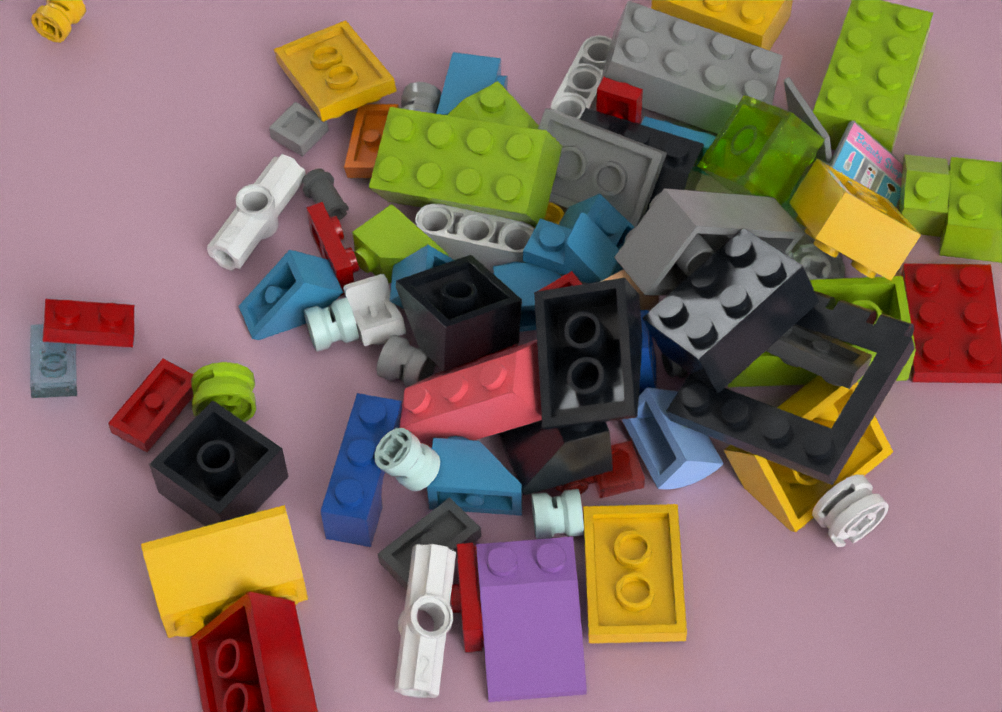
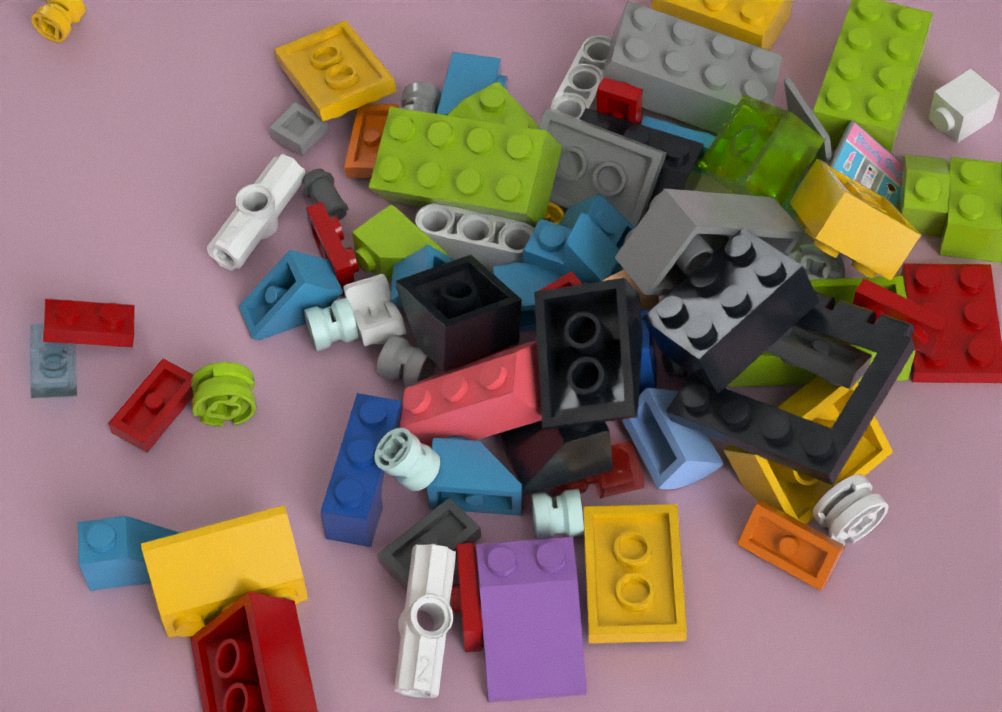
black brick [149,401,289,526] -> none
none -> dark azure slope [78,516,180,591]
none -> orange plate [737,500,845,591]
none -> red plate [853,278,948,357]
none -> white brick [928,69,1000,143]

